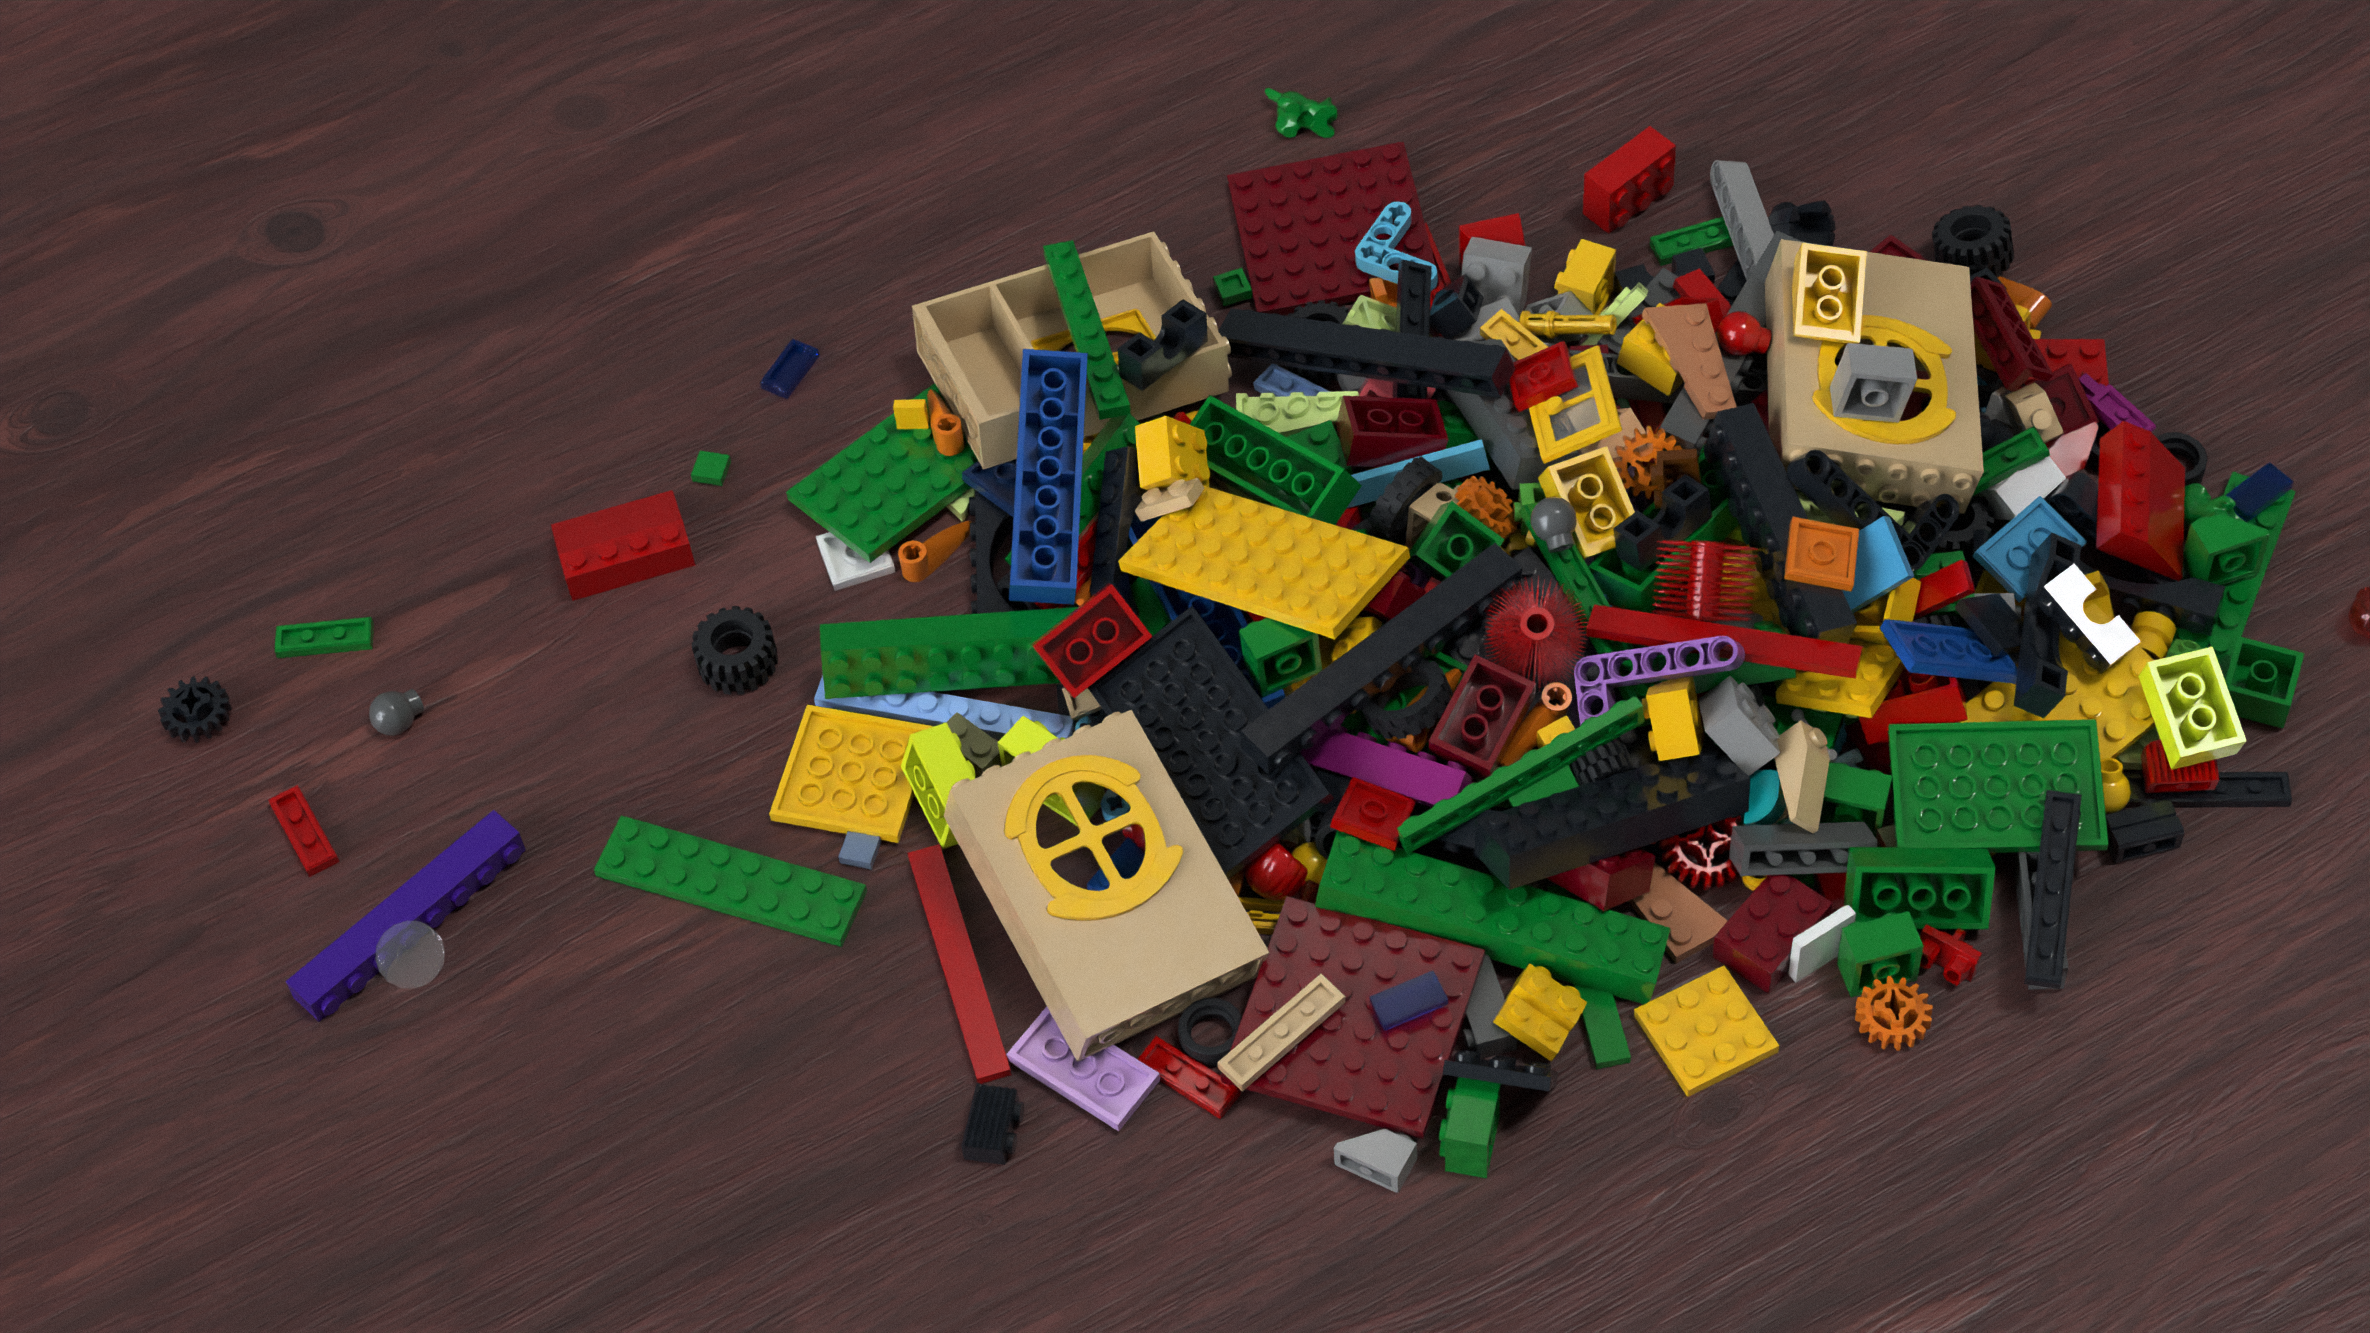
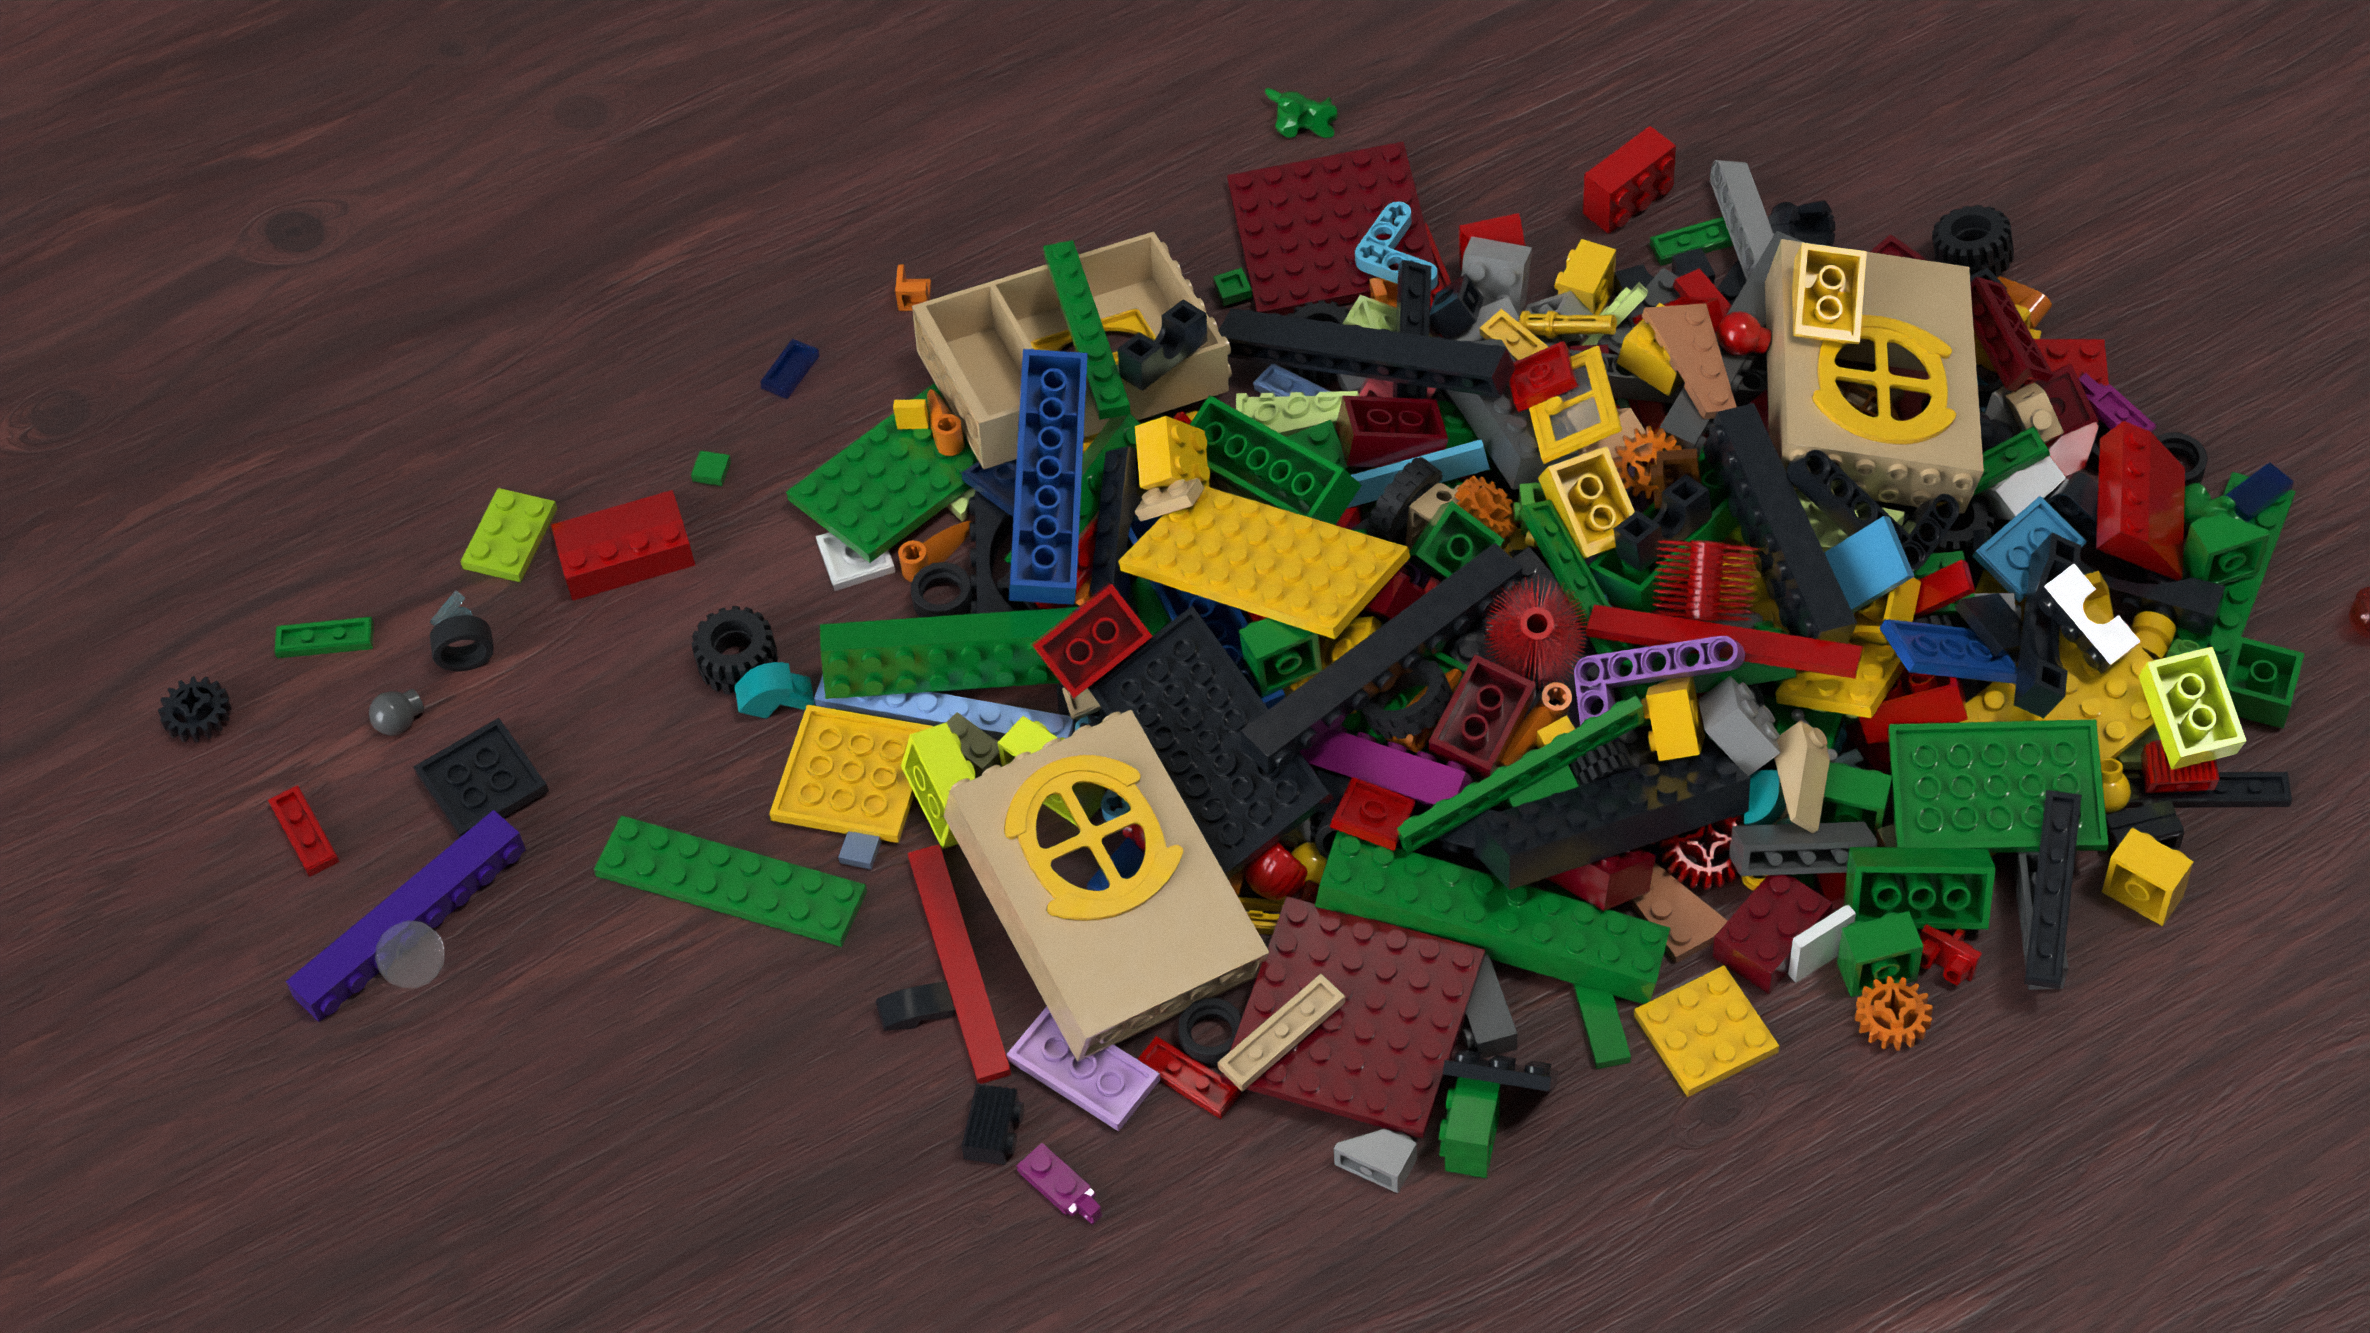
clear blue tile [1369,970,1448,1031] -> none
yellow plate [1493,963,1587,1061] -> none
dark grey piece [1530,497,1577,553] -> none
orange tile [1784,517,1859,592] -> none
light grey brick [1830,343,1917,423] -> none
none -> black plate [413,718,549,837]
none -> clear light blue tile [430,590,472,626]
none -> black tyre [430,615,494,672]
none -> lime plate [460,488,558,583]
none -> teal brick [735,662,815,719]
none -> black slope [875,982,955,1031]
none -> orange panel [895,264,931,311]
none -> black tyre [911,562,973,617]
none -> magenta hinge [1016,1143,1103,1225]
none -> yellow brick [2102,828,2194,926]

